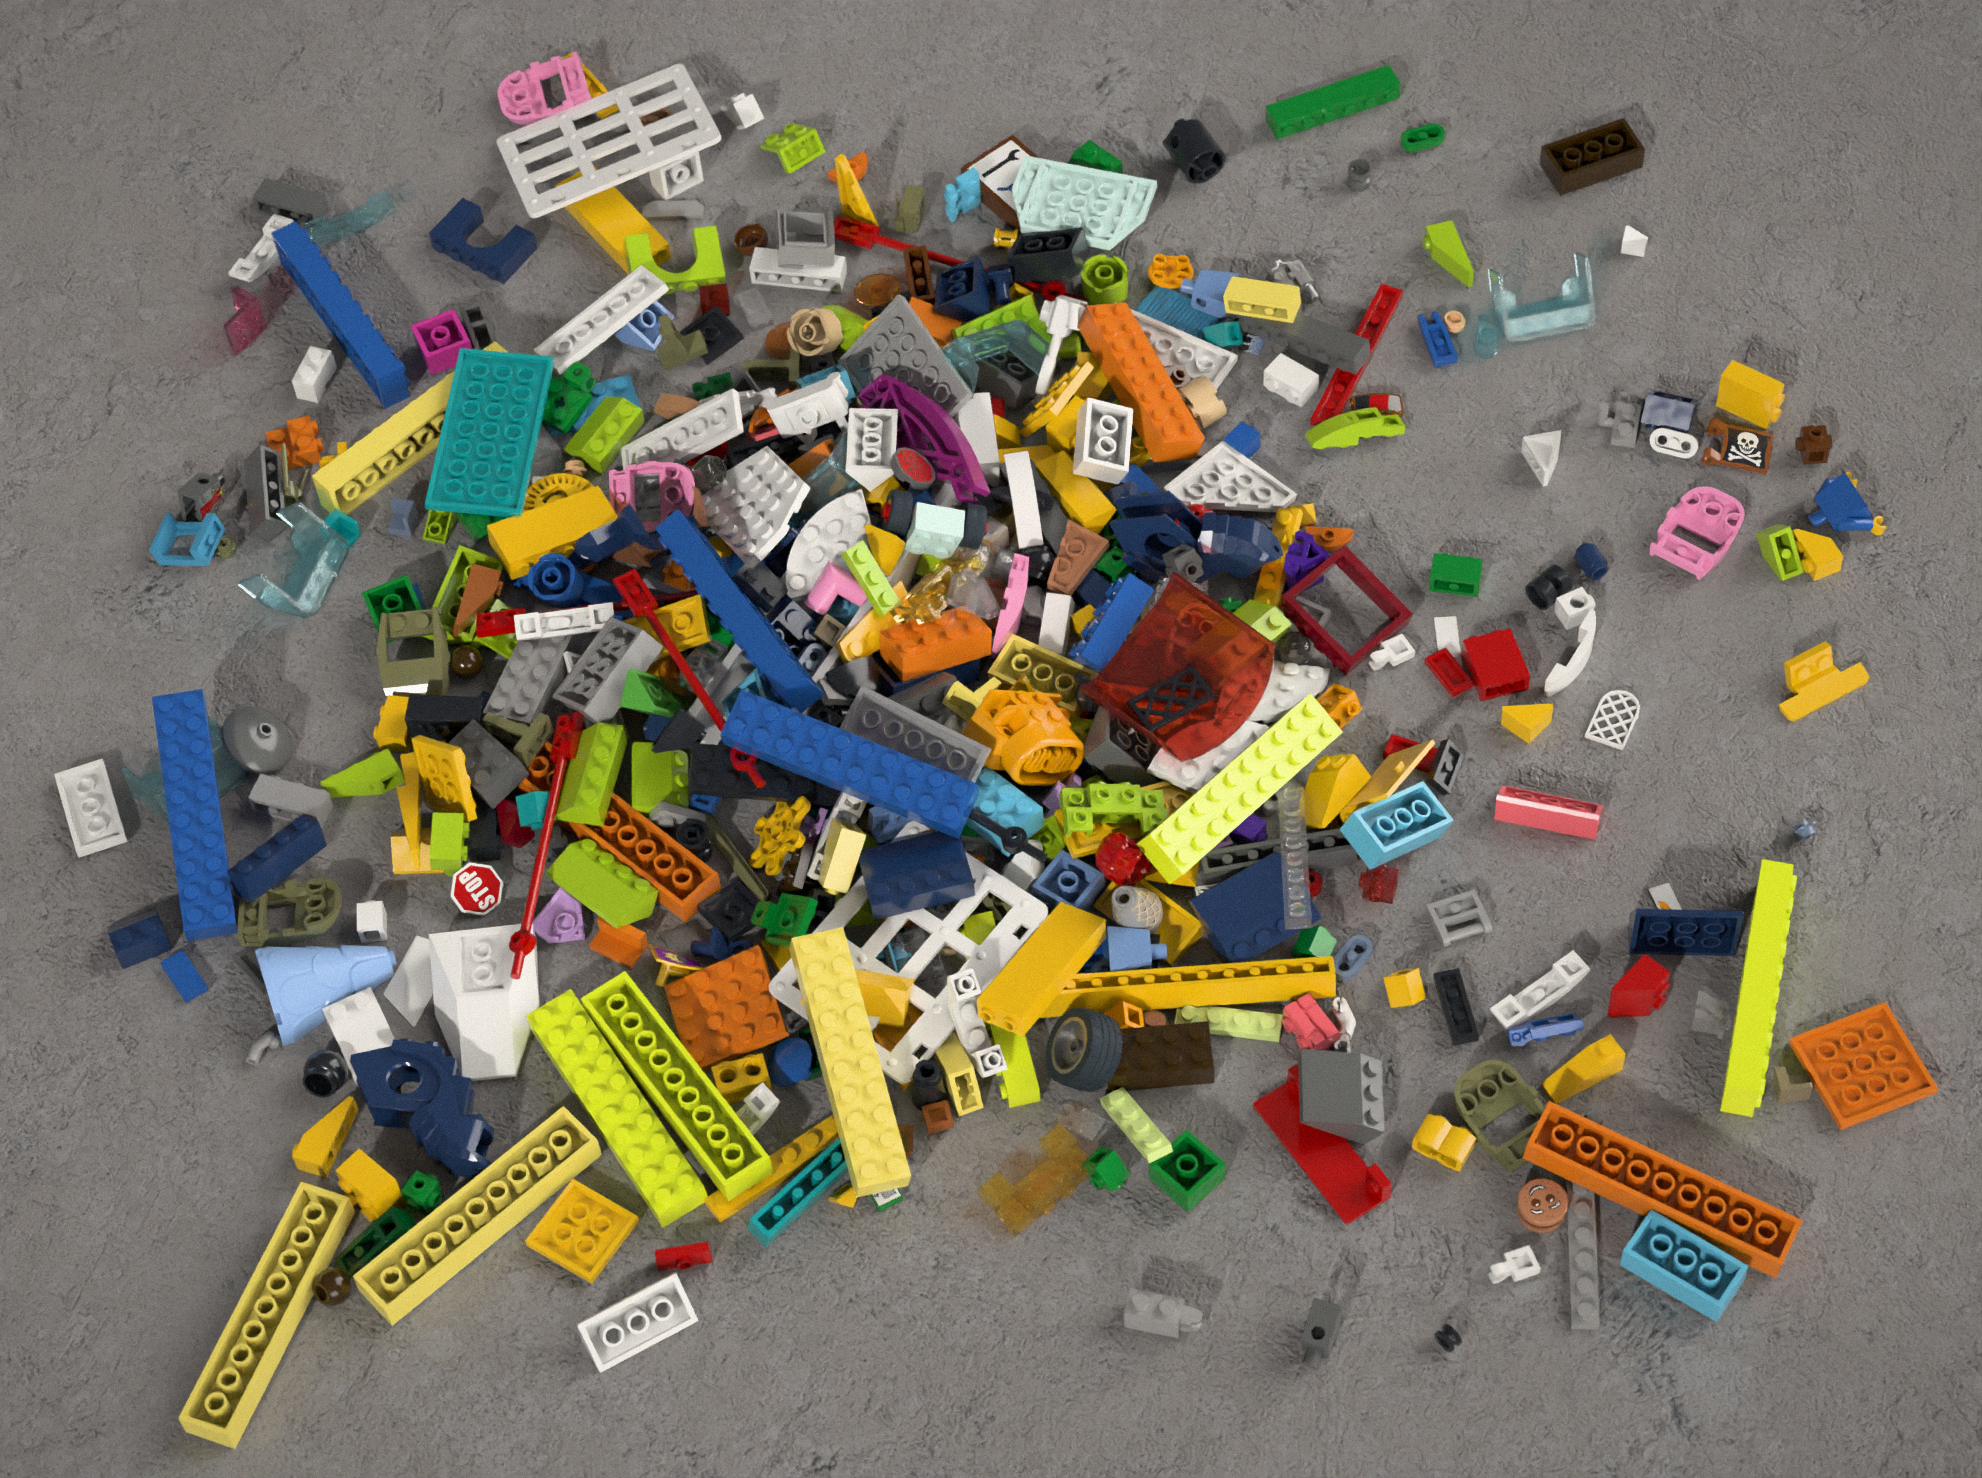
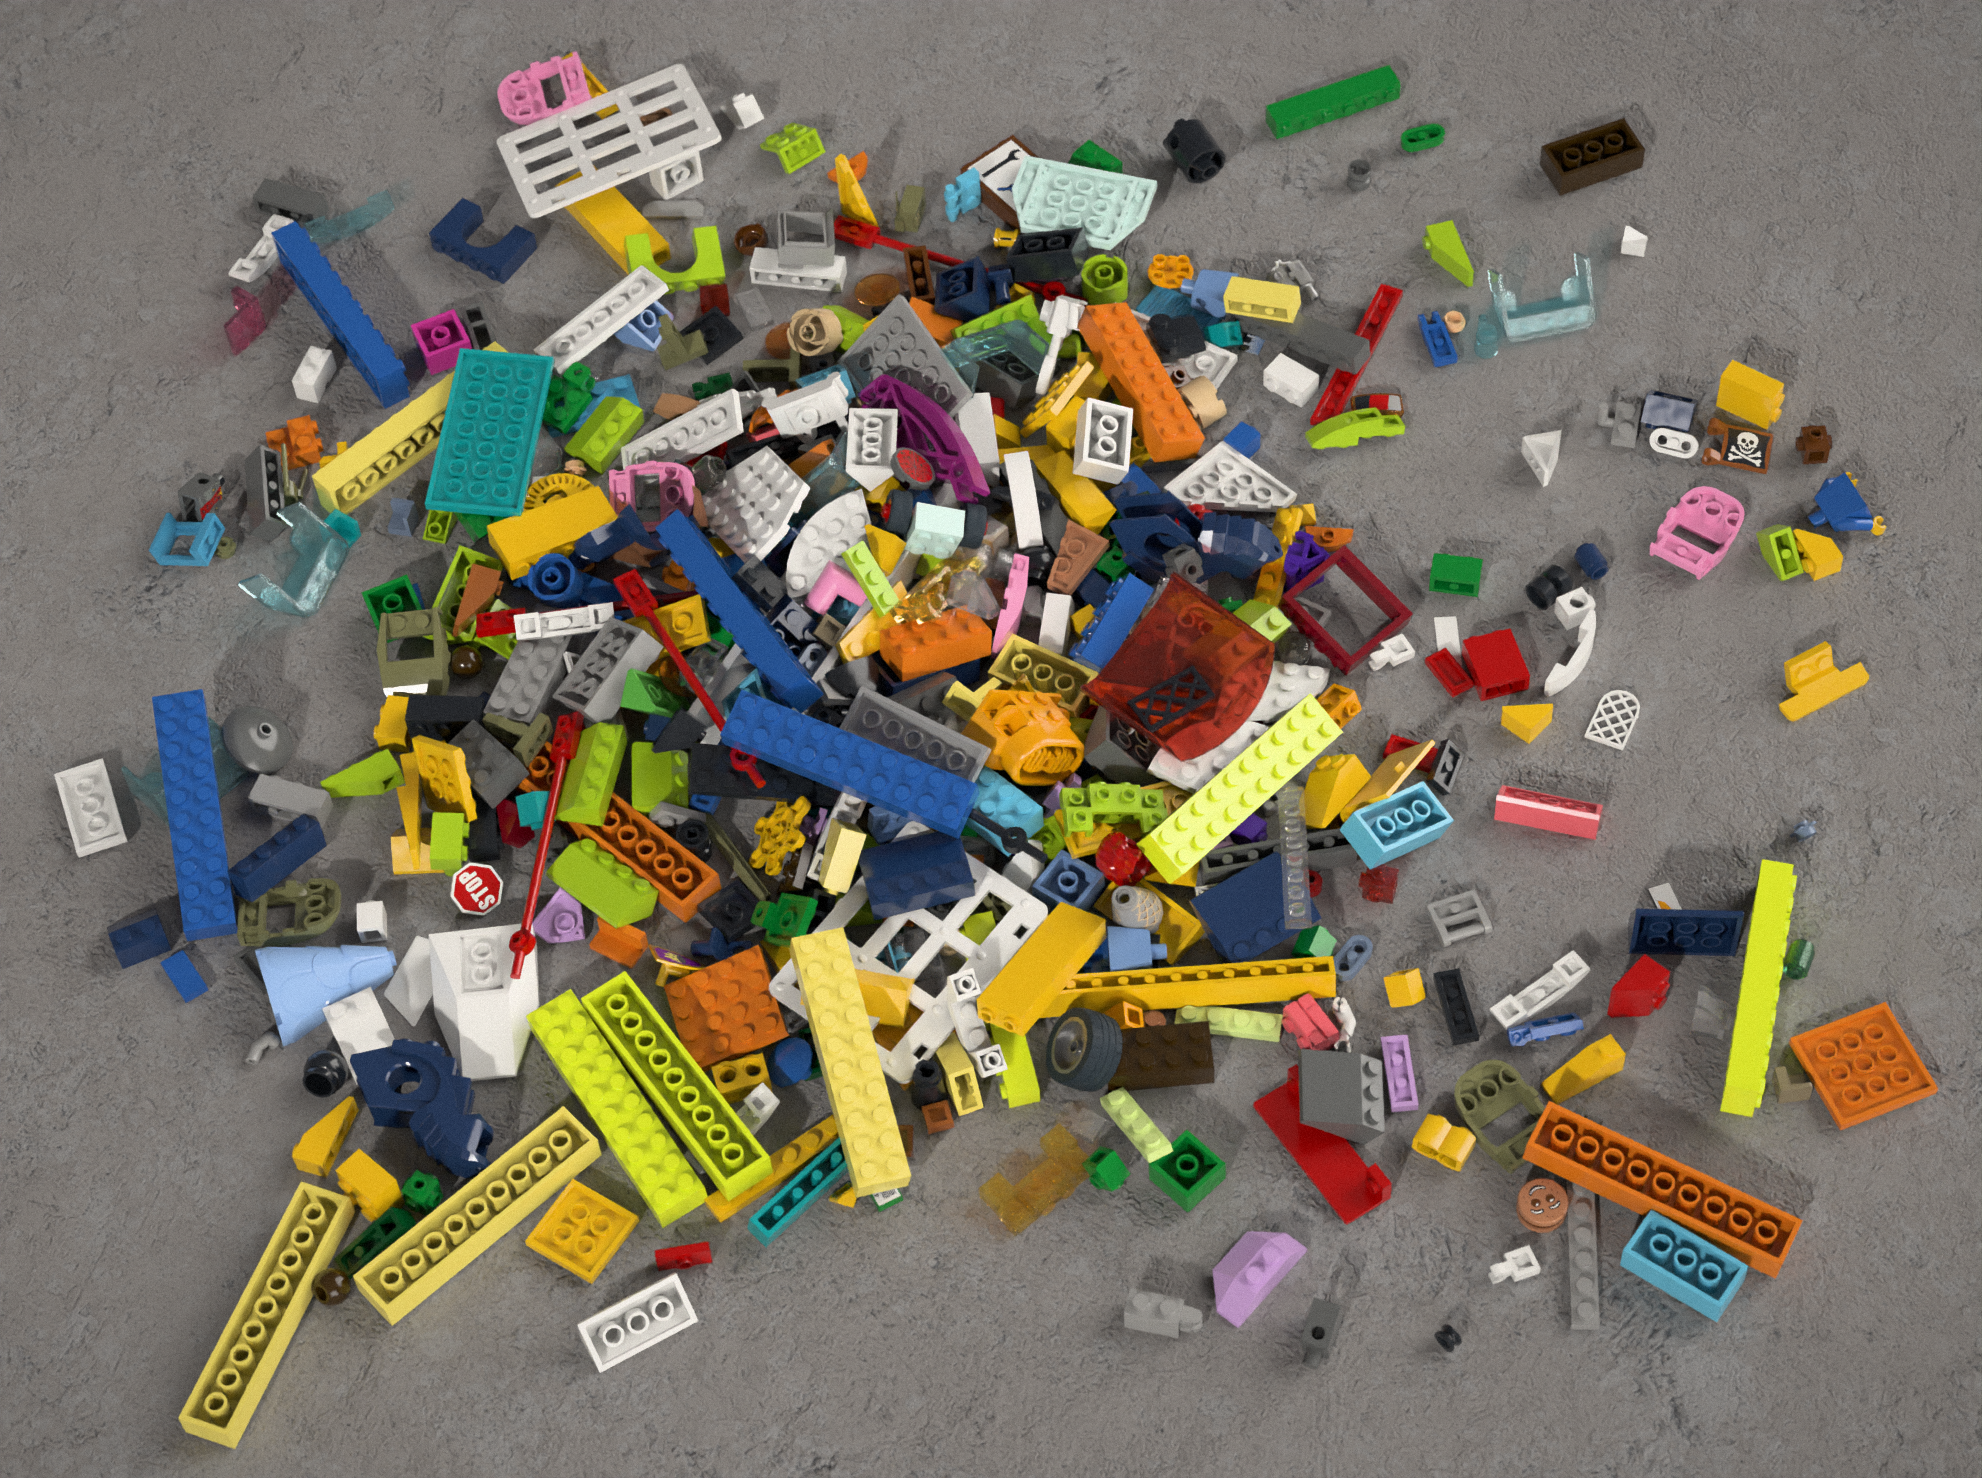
black piece [1074,674,1102,714] -> none
none -> black slope [1146,314,1206,363]
none -> lavender wedge [1213,1231,1307,1328]
none -> lavender plate [1380,1035,1418,1112]
none -> clear green brick [1783,939,1815,980]

